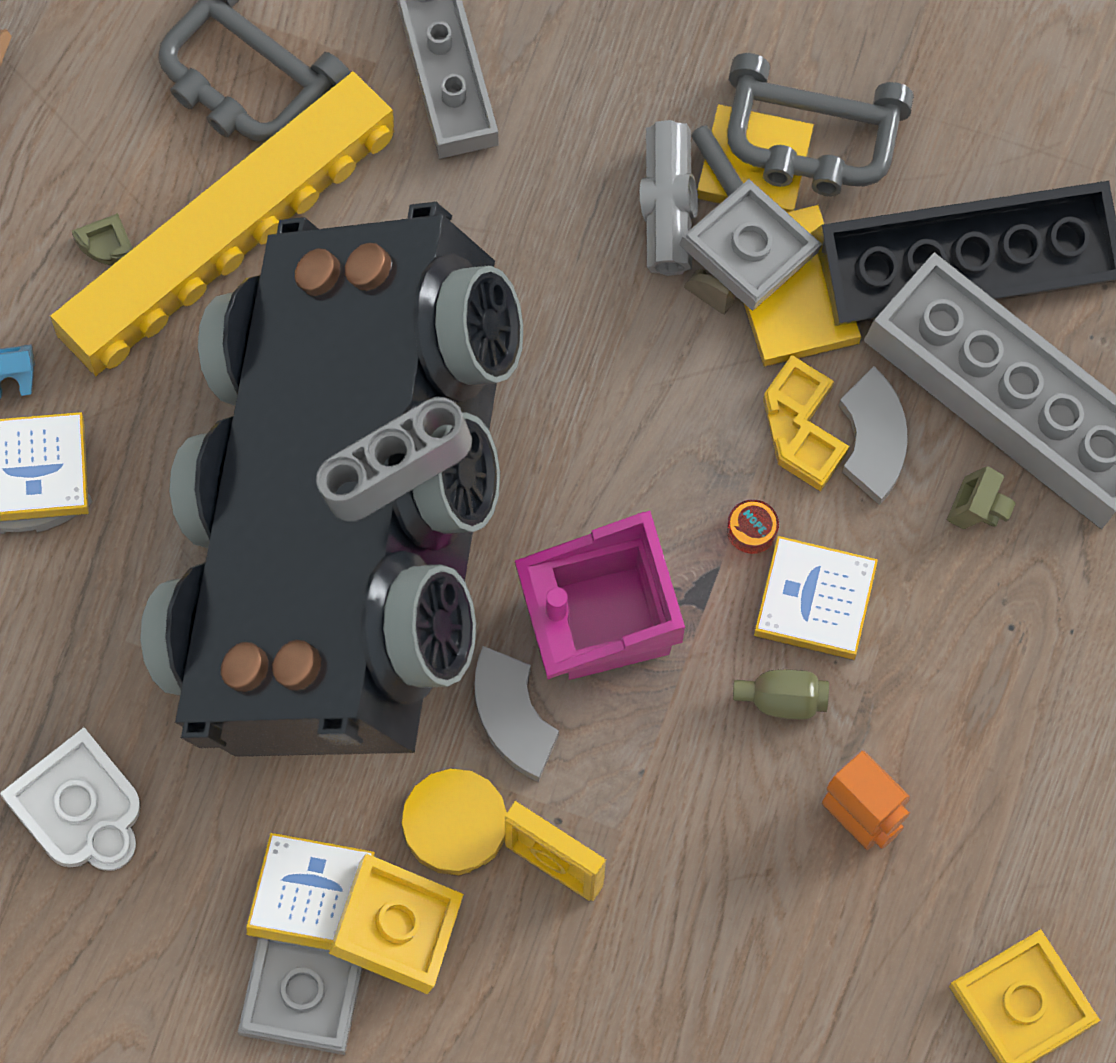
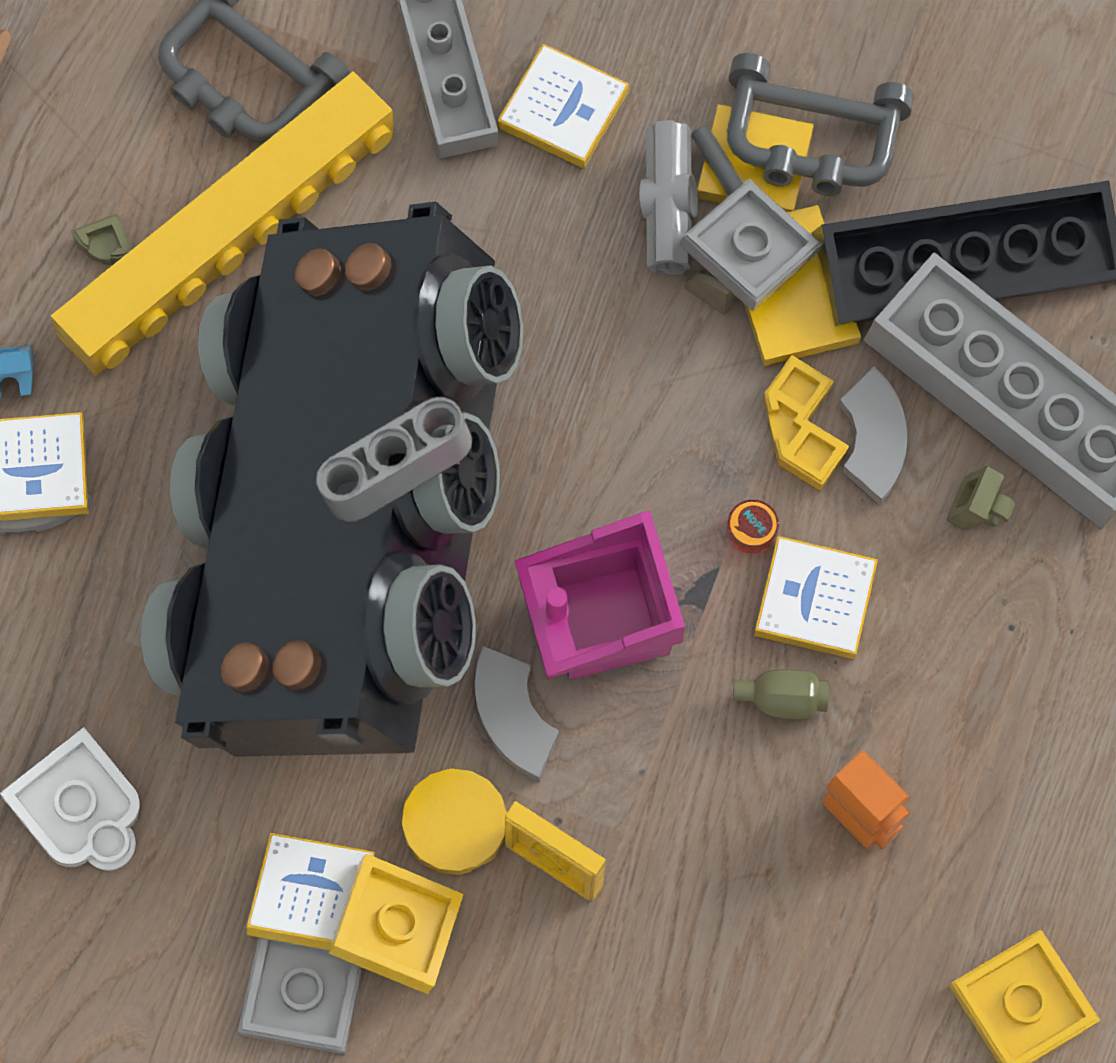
none -> white tile [498,44,629,169]

